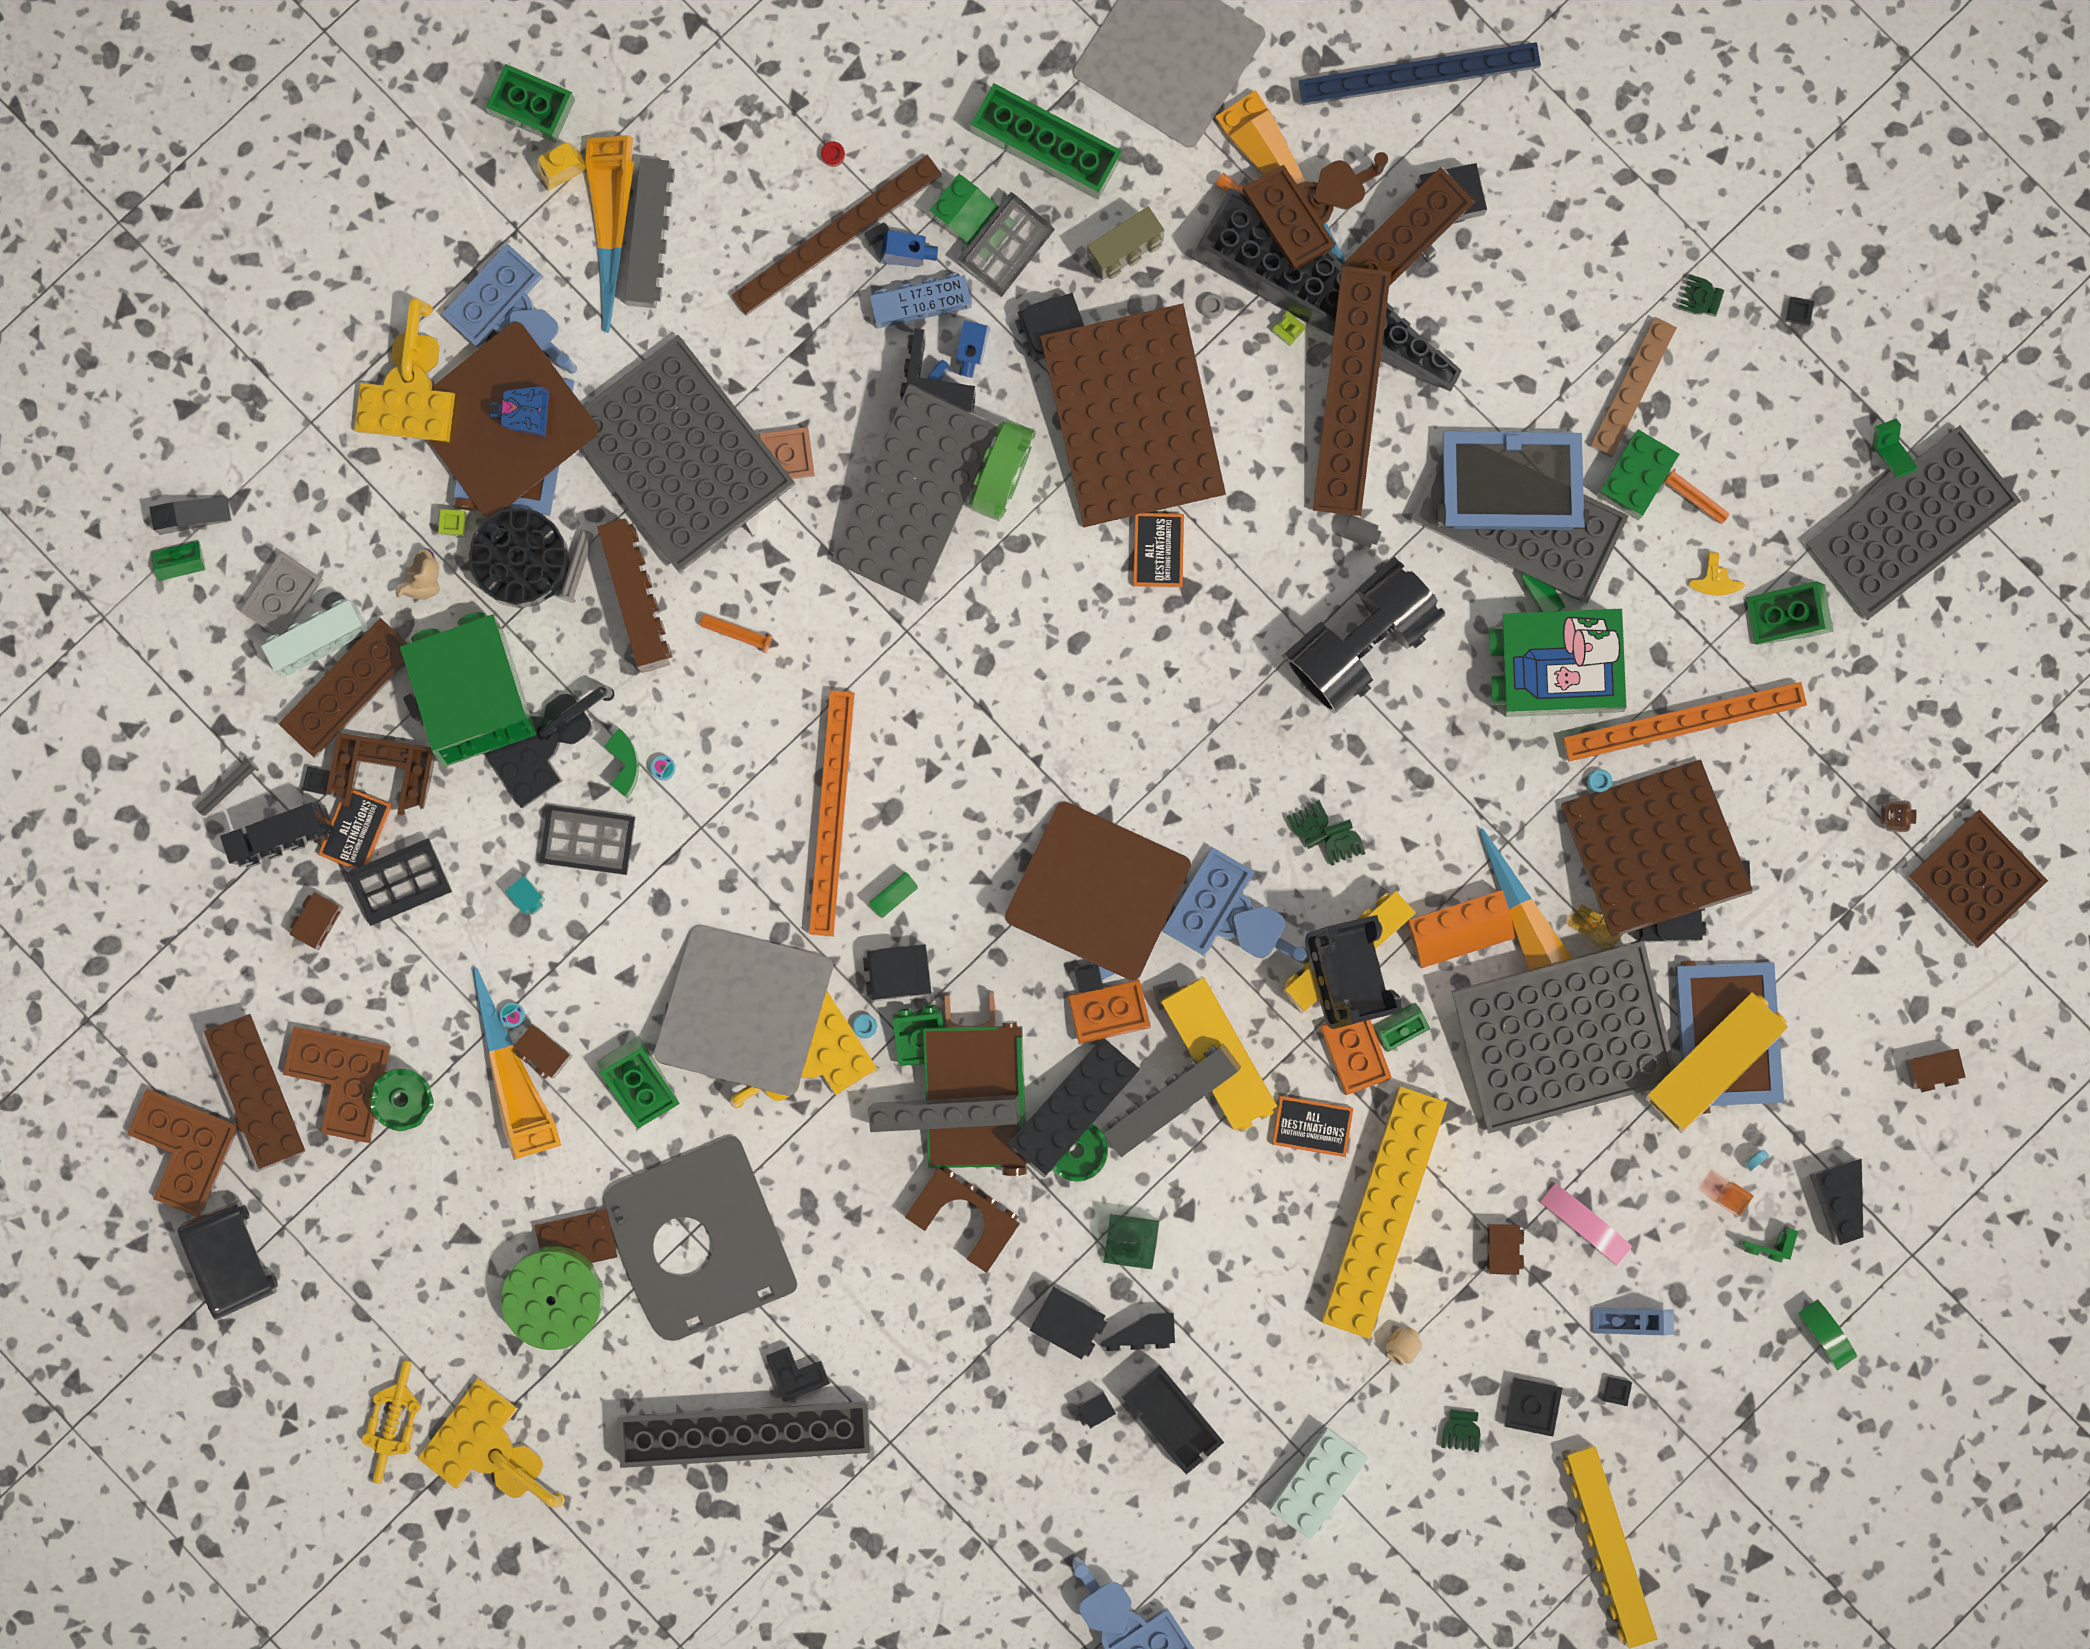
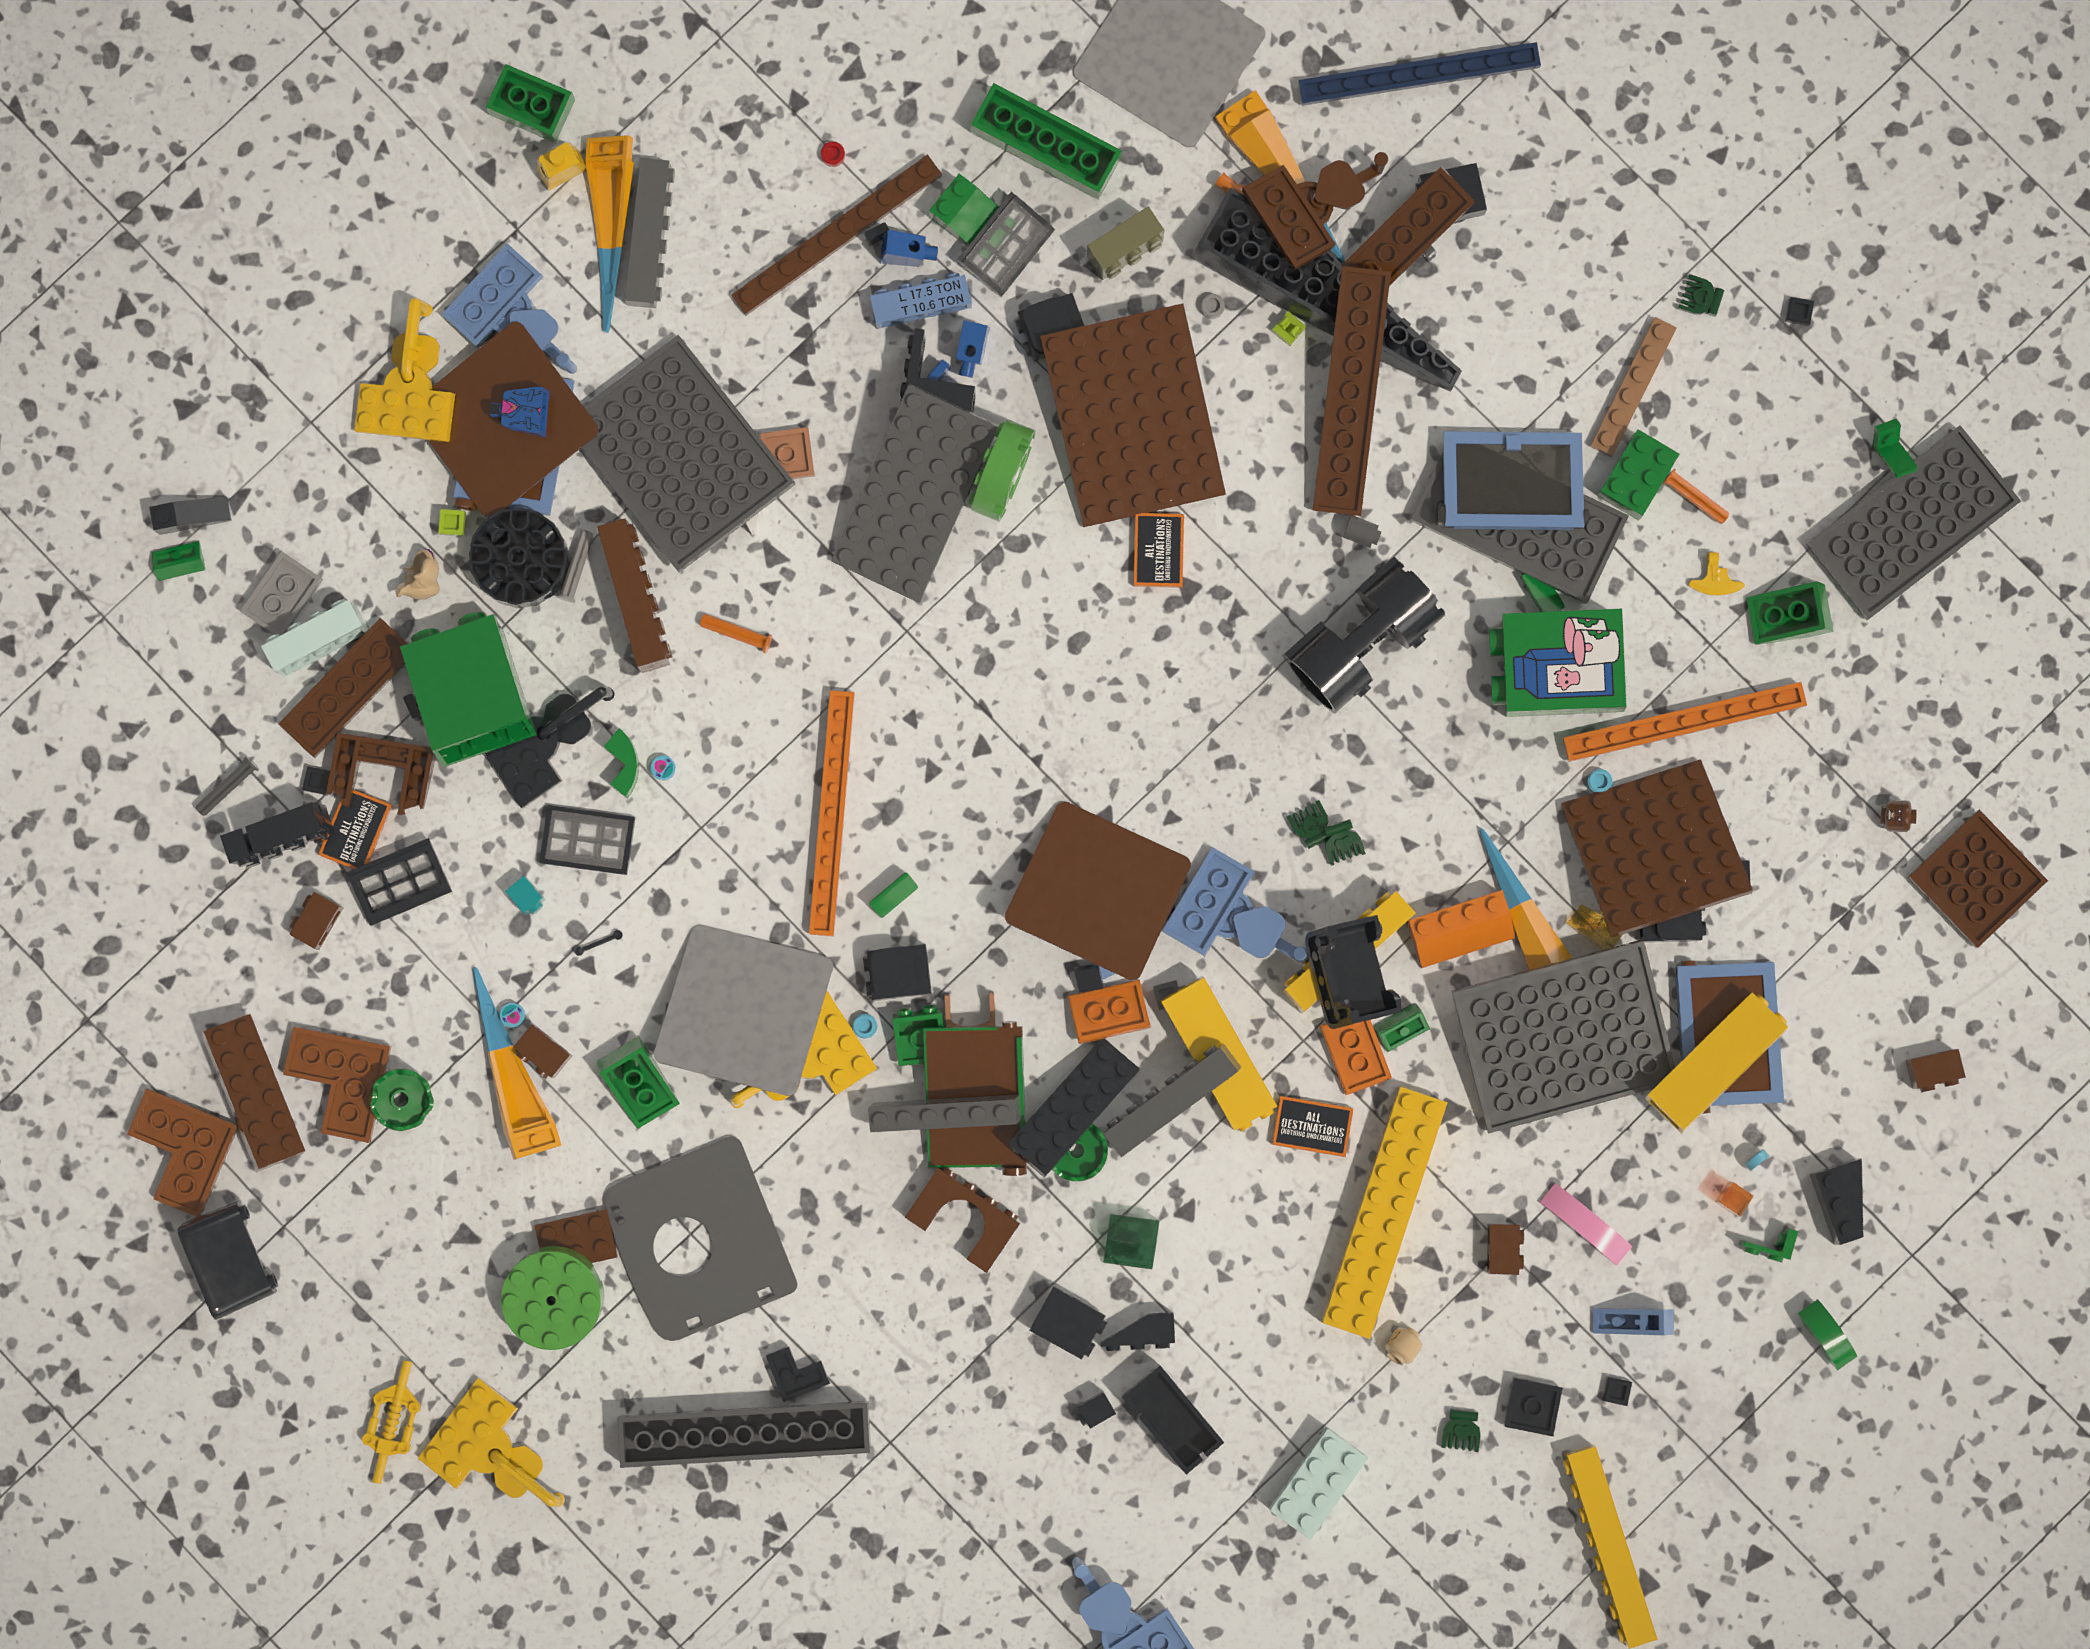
none -> black hinge [574,930,623,956]

